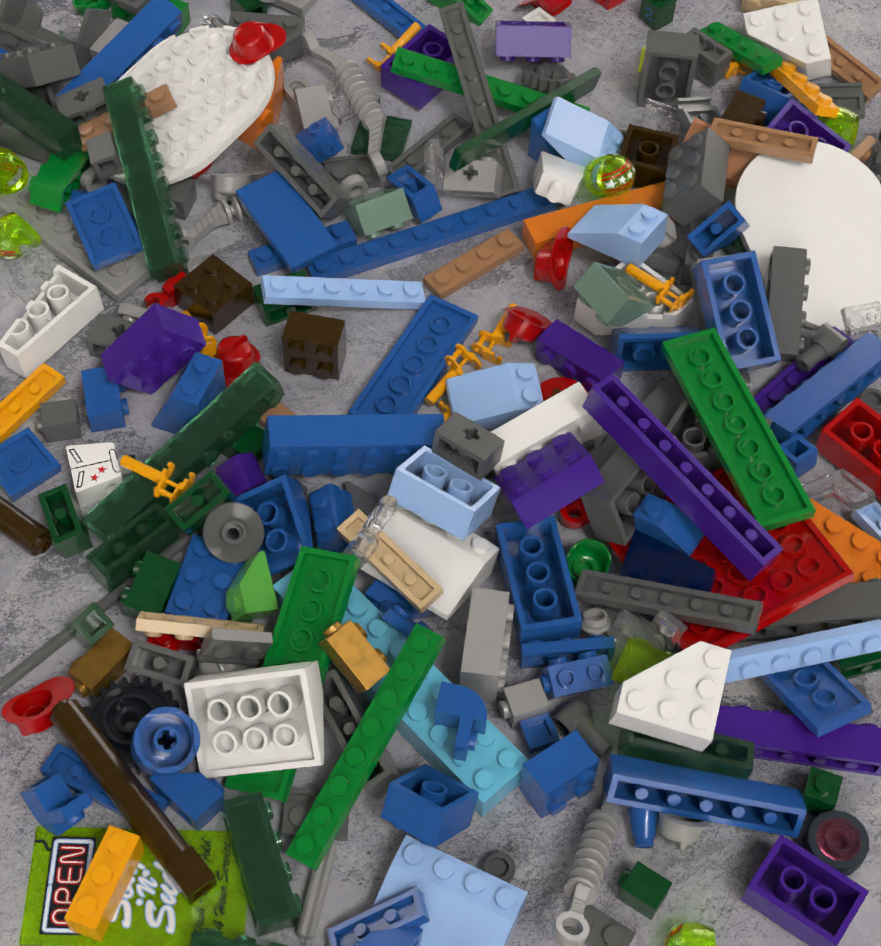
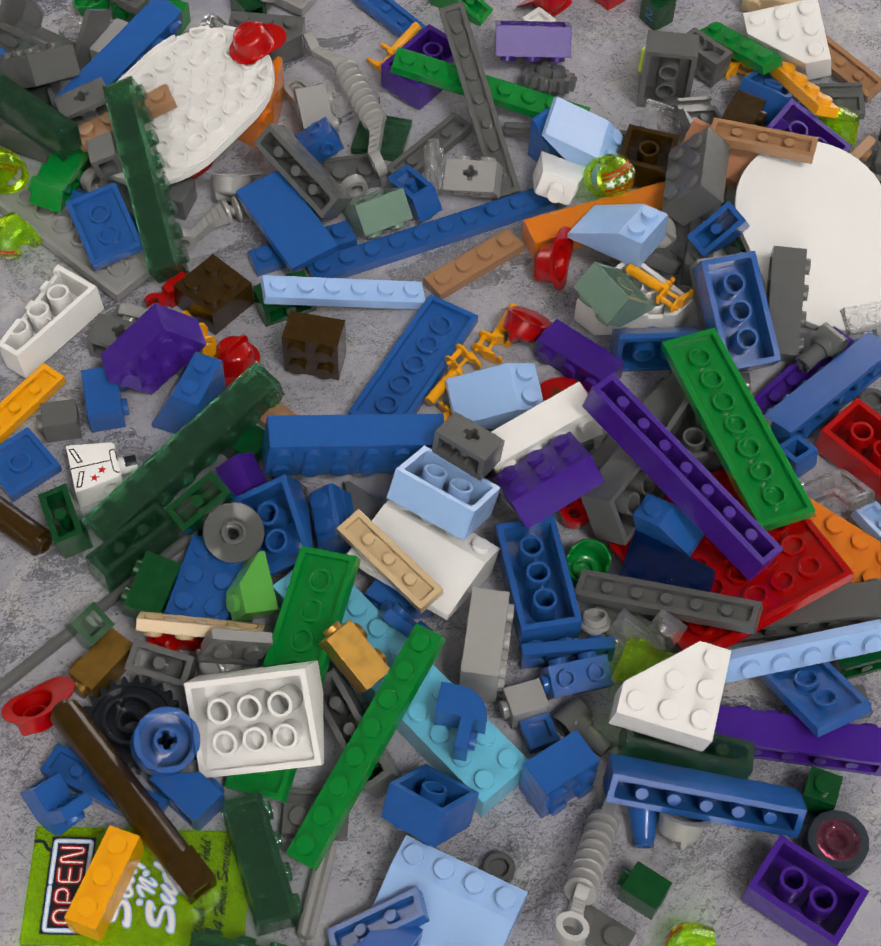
light orange piece [120,455,196,504] -> none
clear slope [343,495,397,569] -> none
dark green tile [449,67,602,172] -> none

